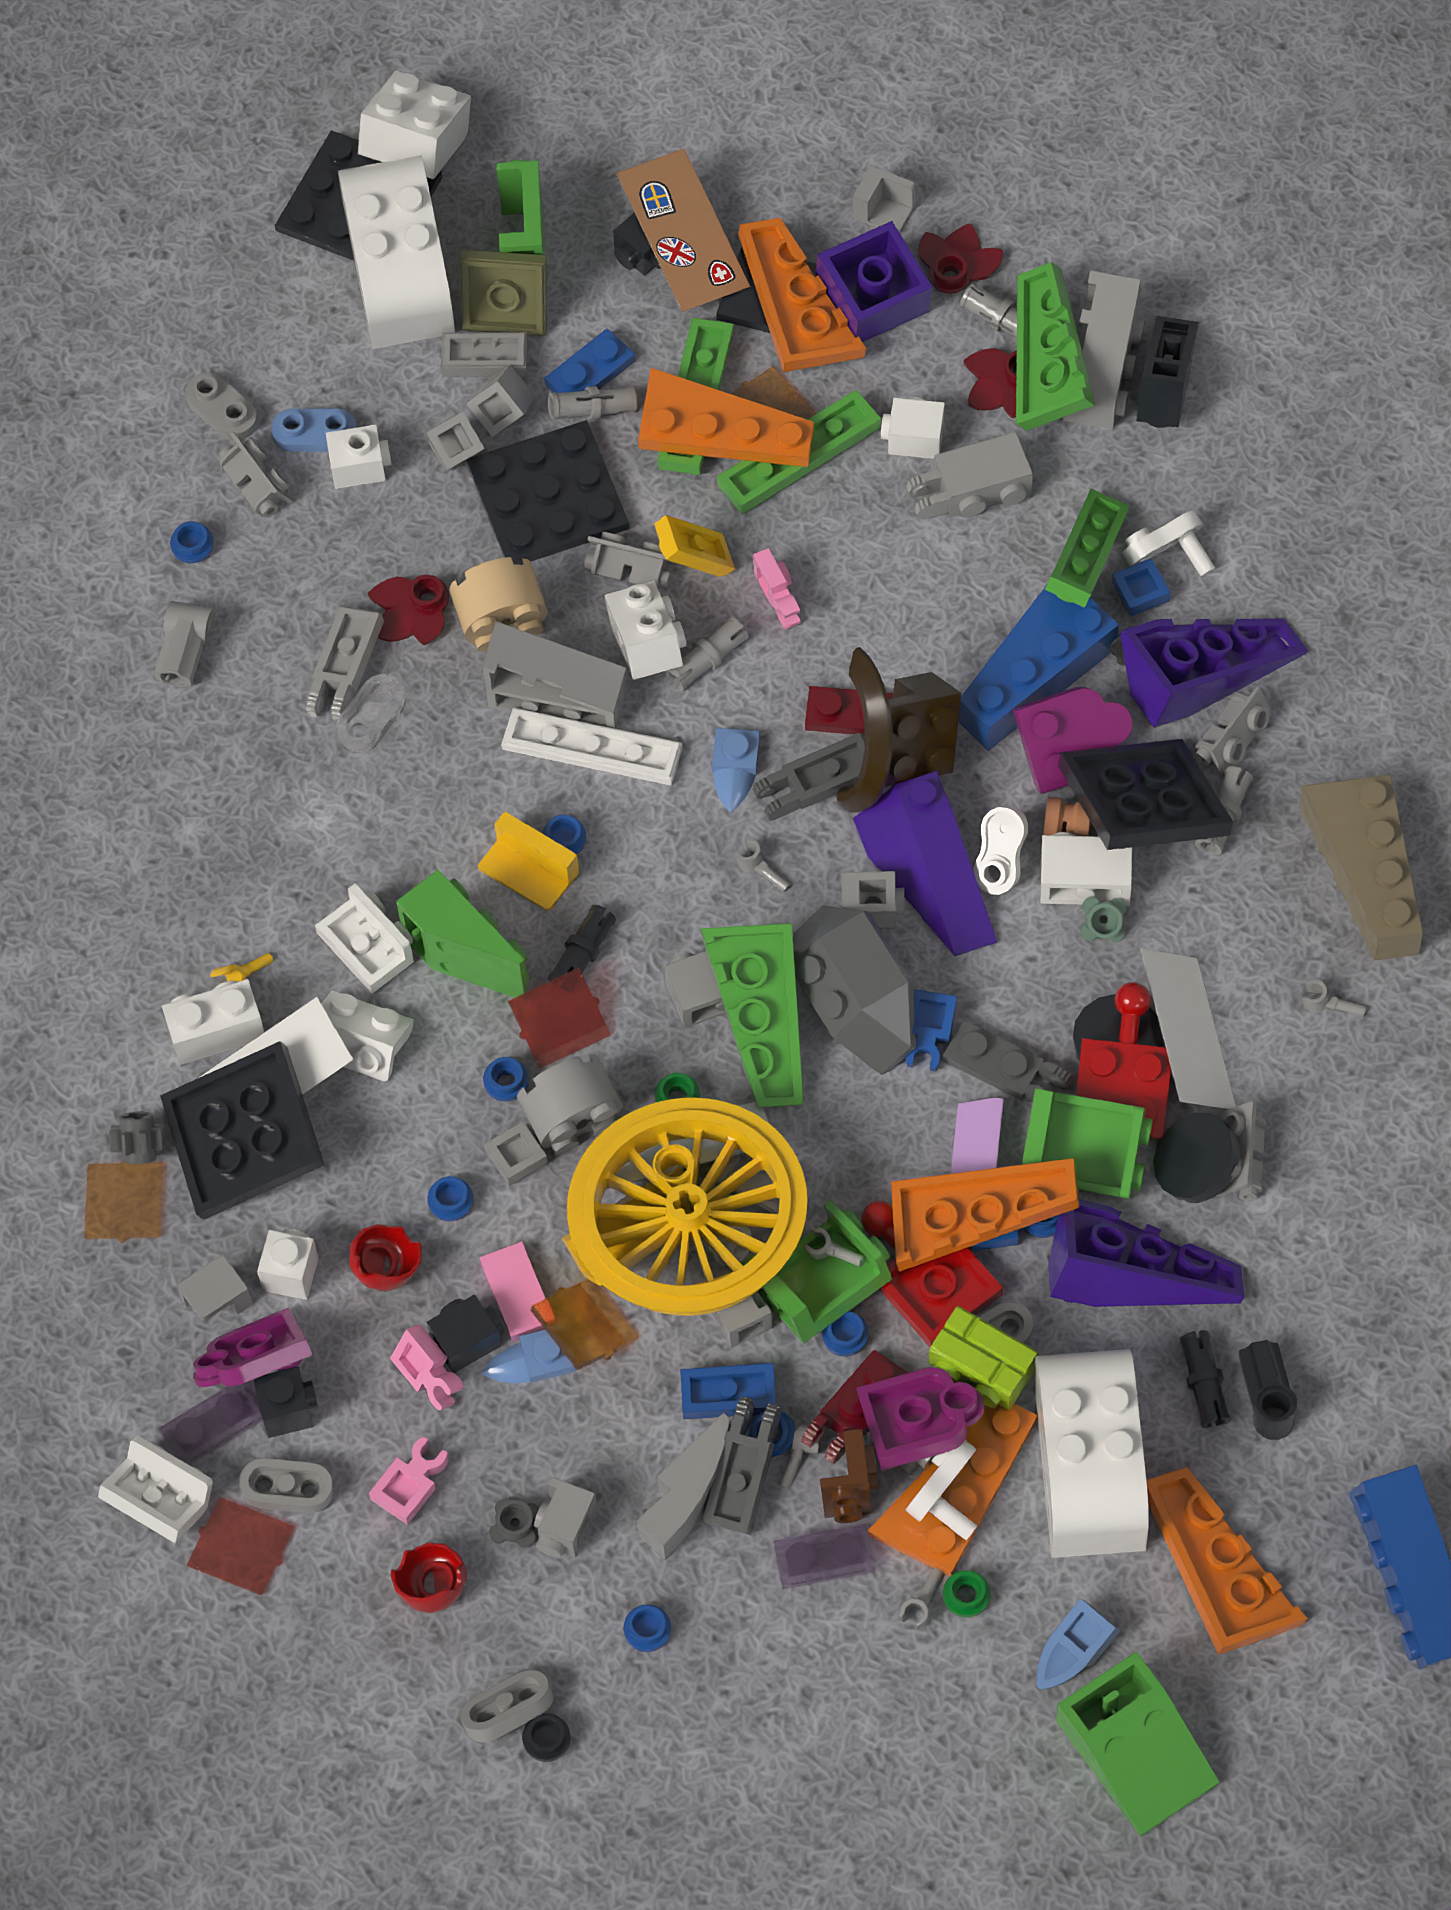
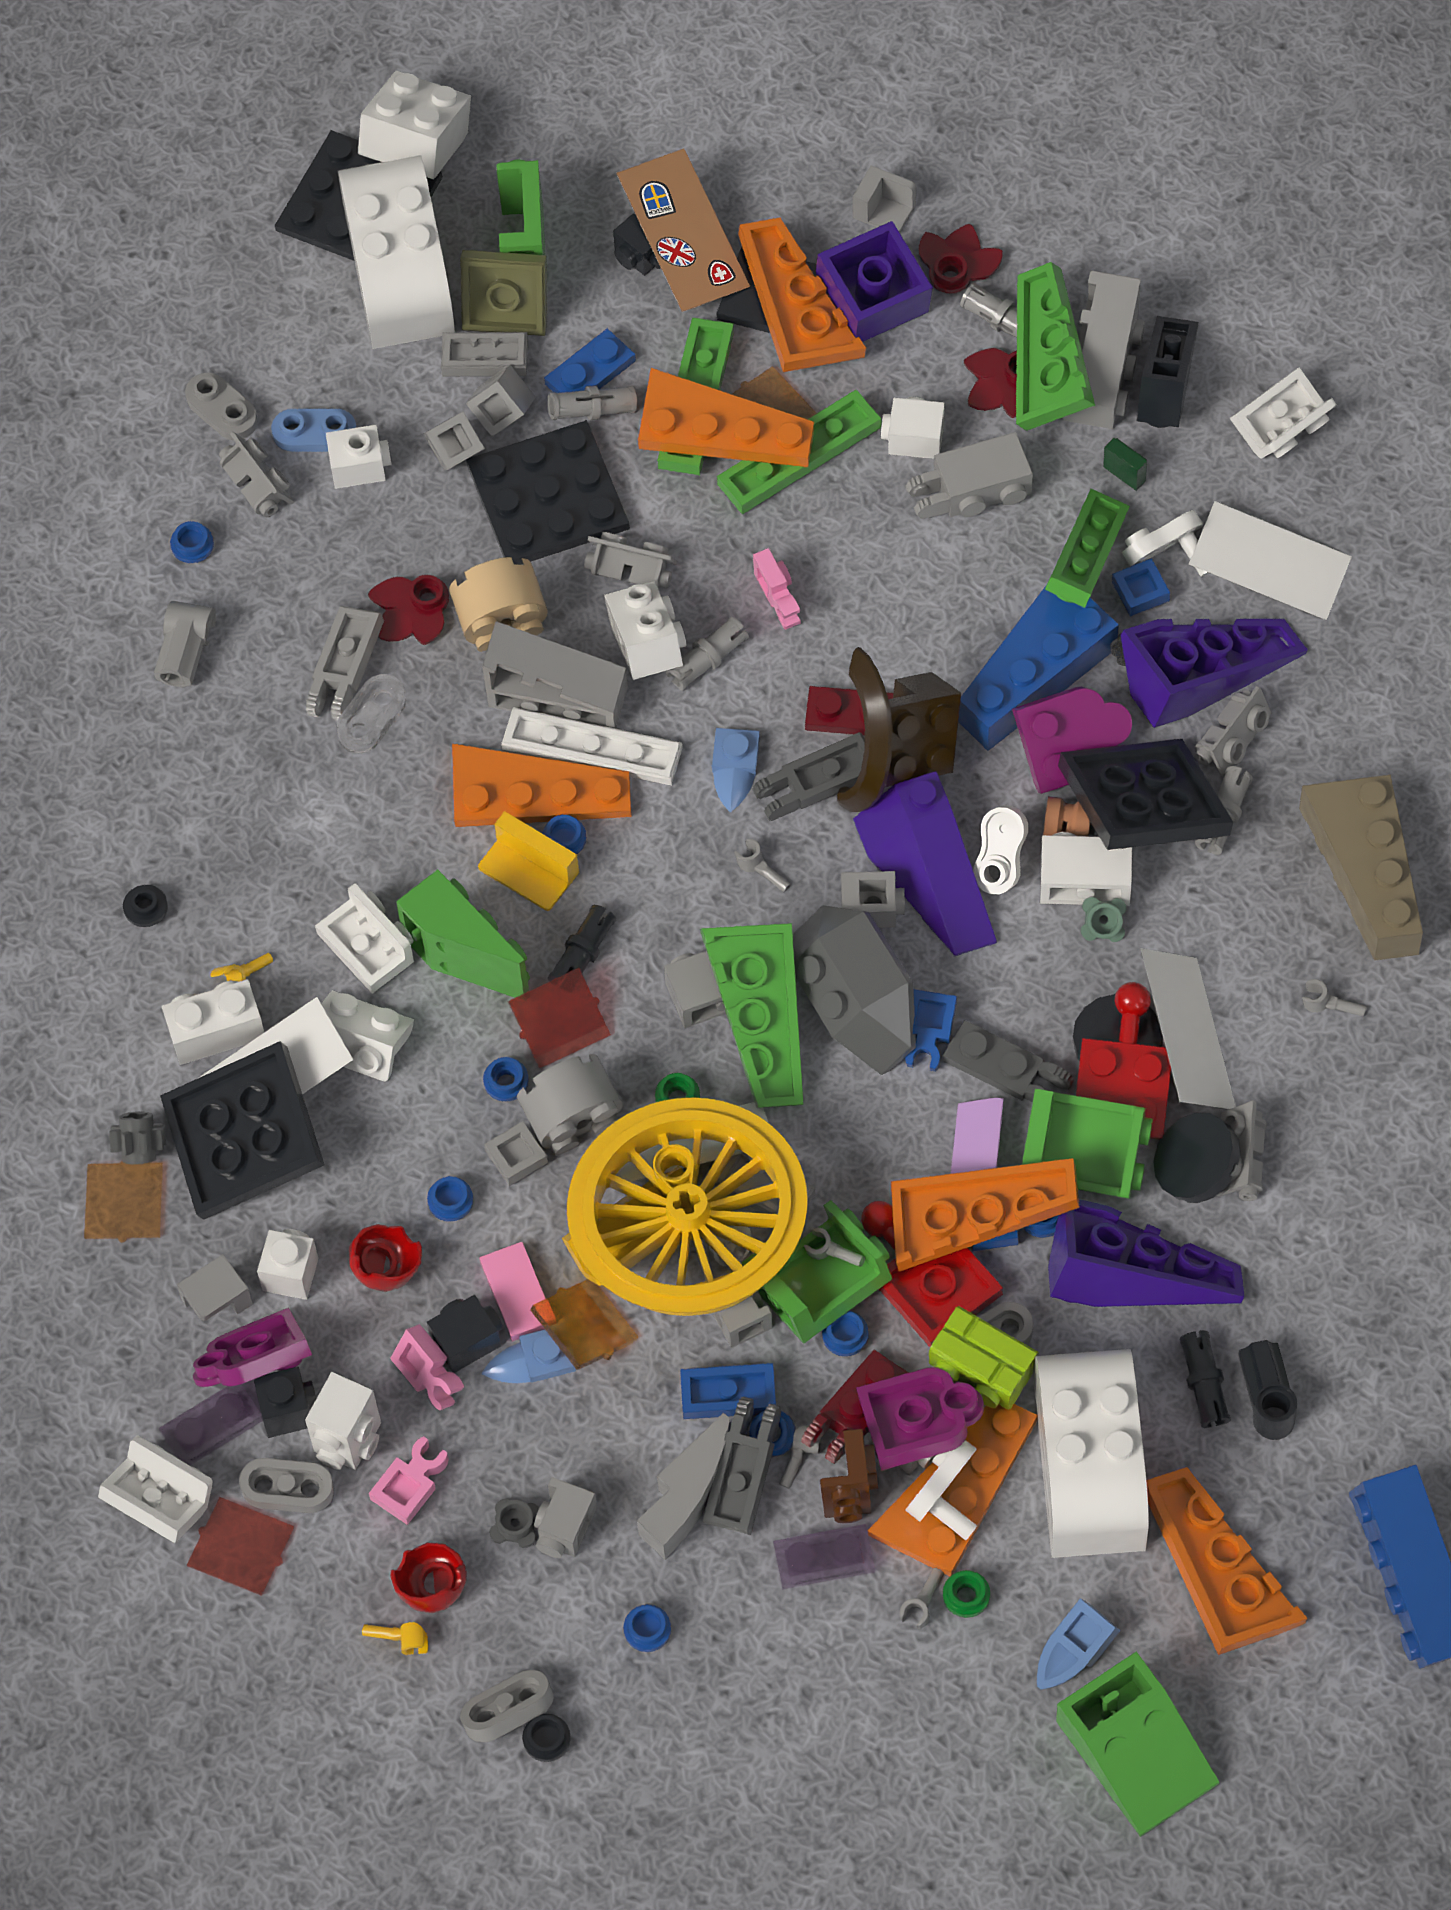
yellow plate [654,515,735,577] -> none
none -> black plate [123,885,168,927]
none -> white brick [305,1372,381,1470]
none -> yellow hand [362,1622,428,1655]
none -> orange wing [452,743,632,827]
none -> dark green tile [1103,437,1147,491]
none -> white sticker [1189,501,1352,620]
none -> white bracket [1230,367,1337,459]

